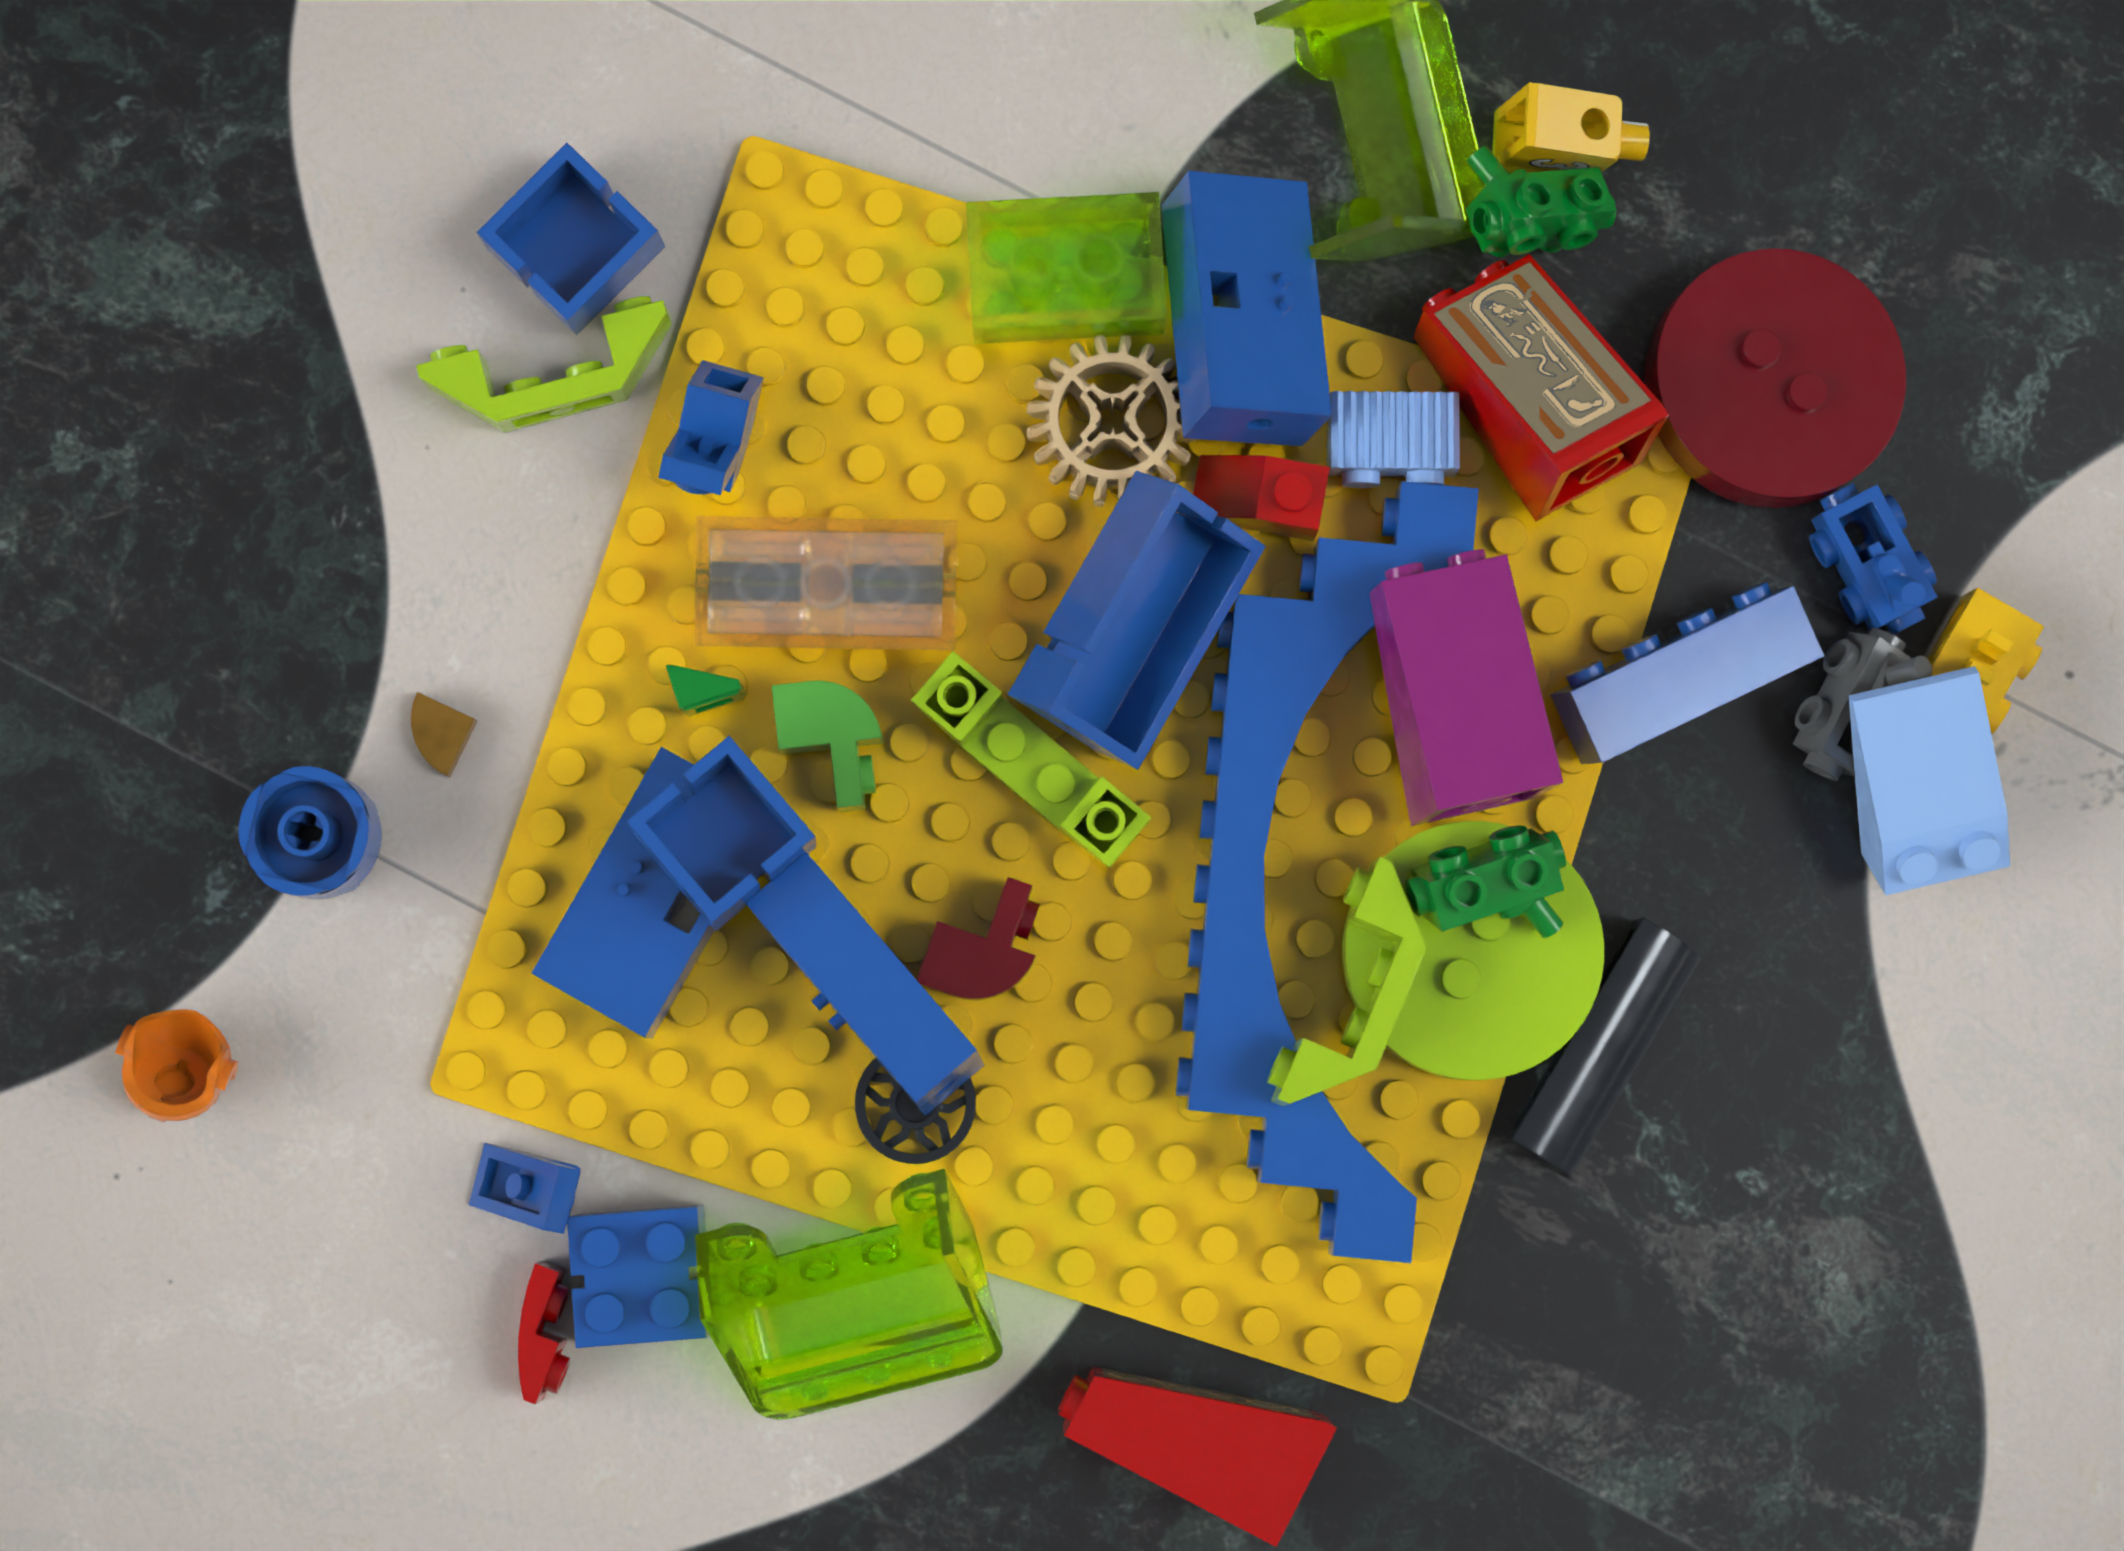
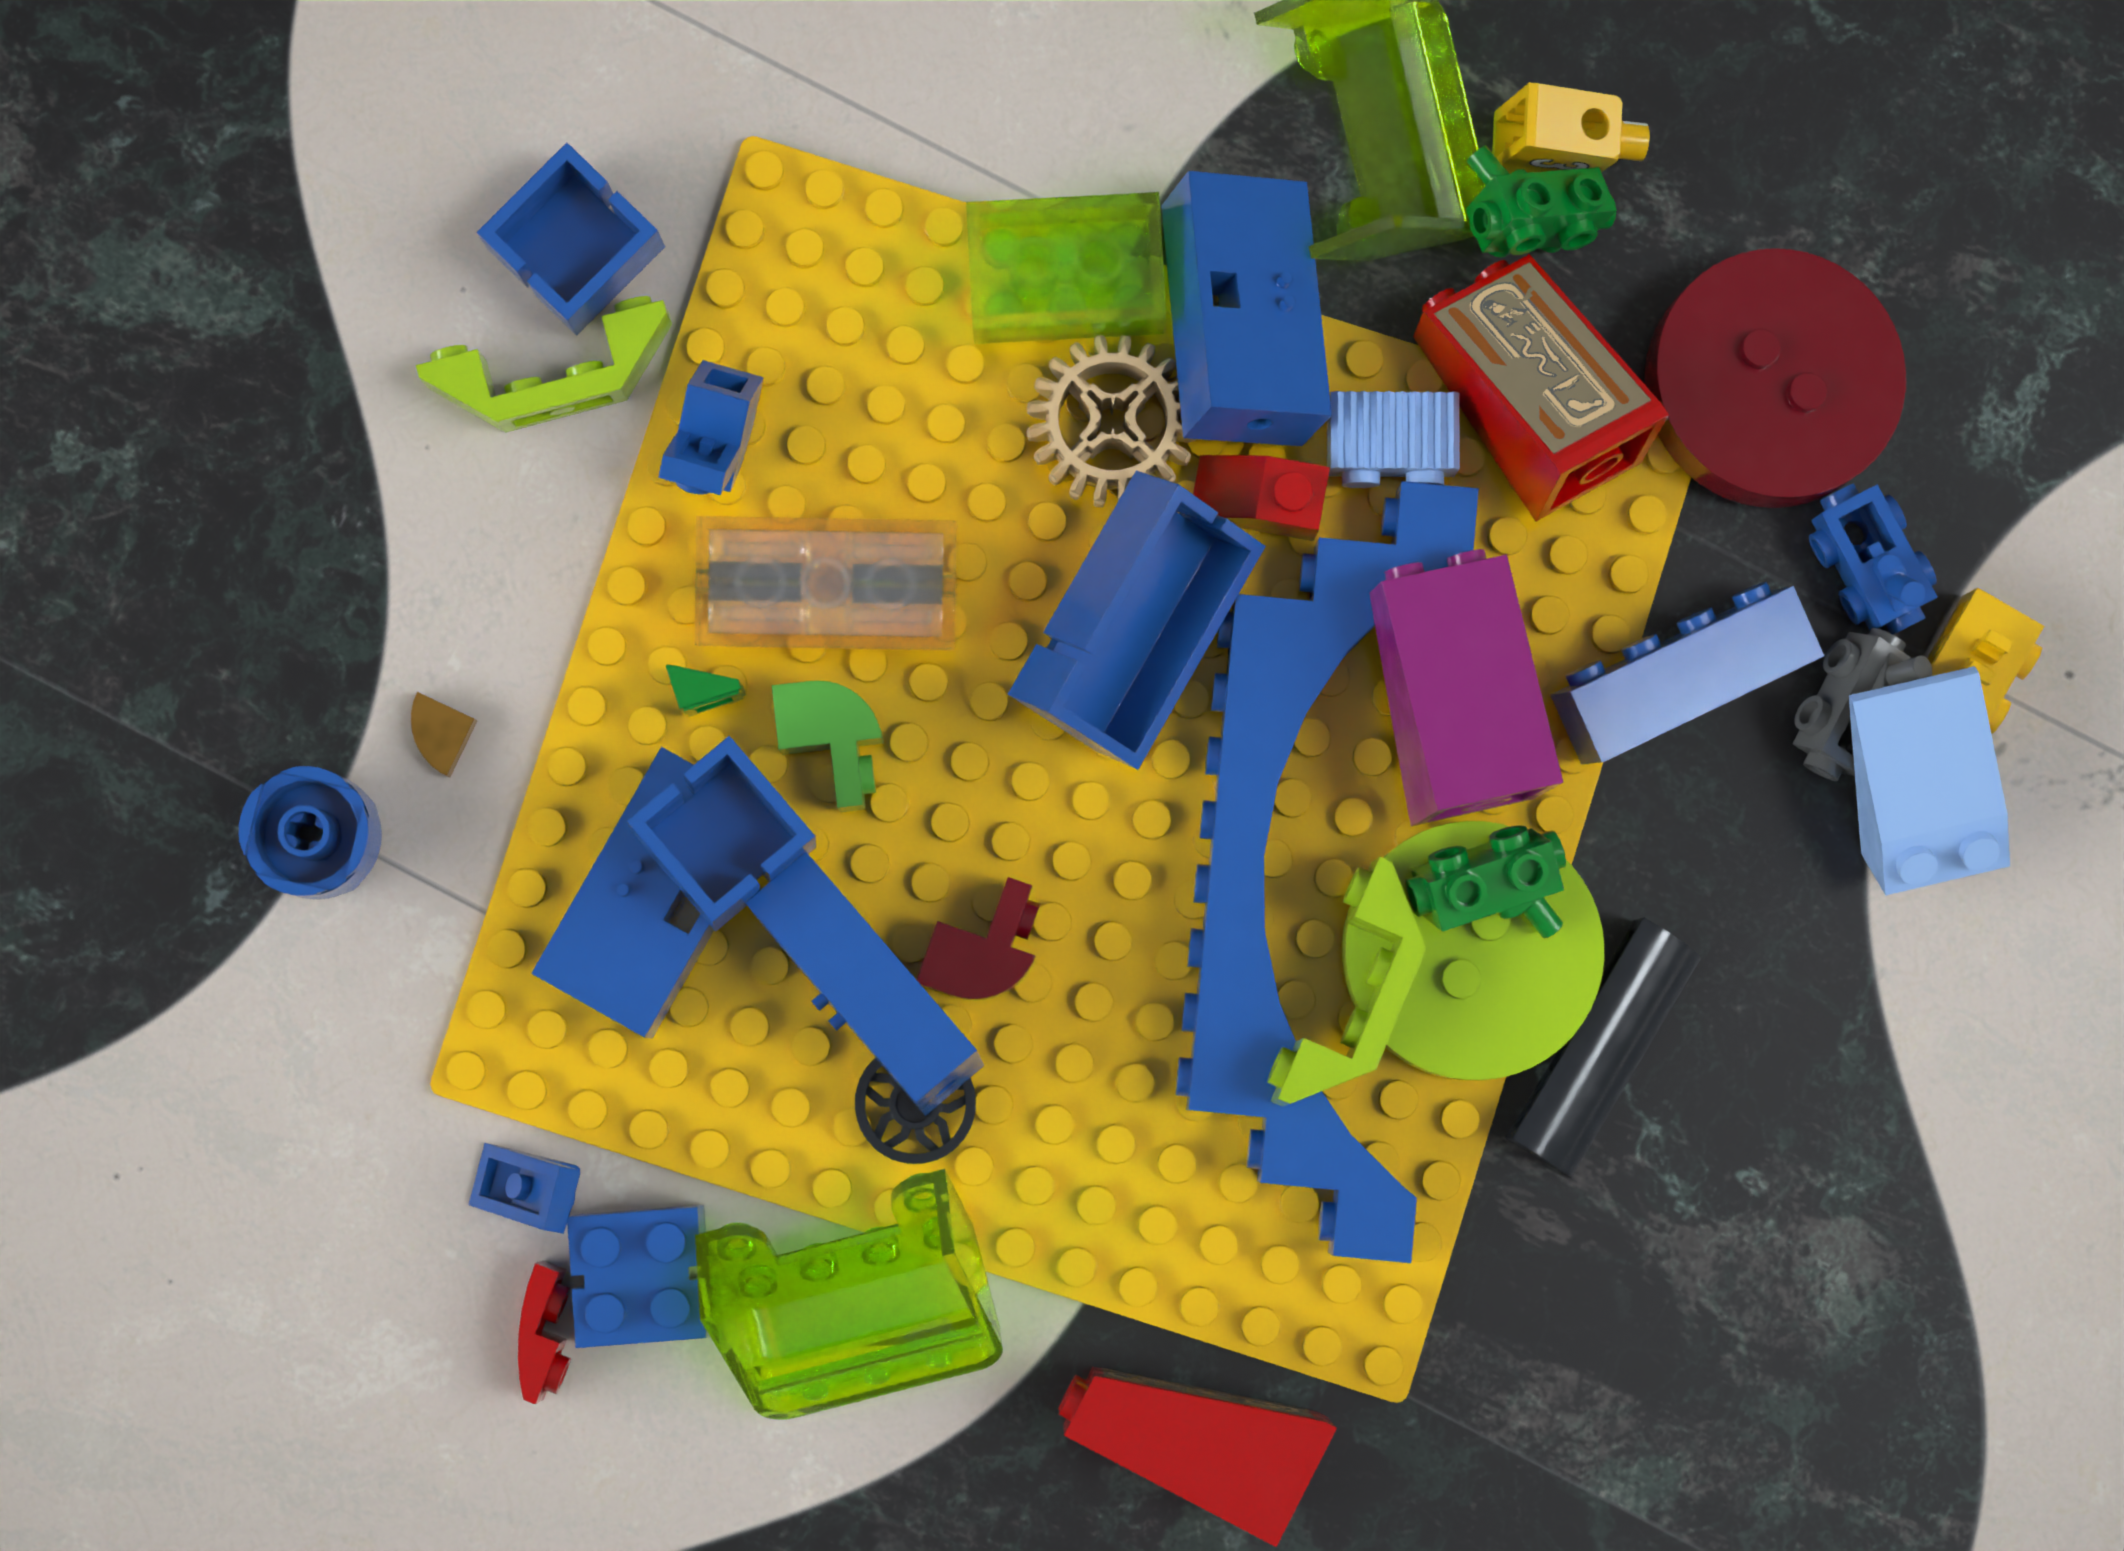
orange cap [115,1009,238,1122] -> none
lime slope [911,651,1151,868] -> none

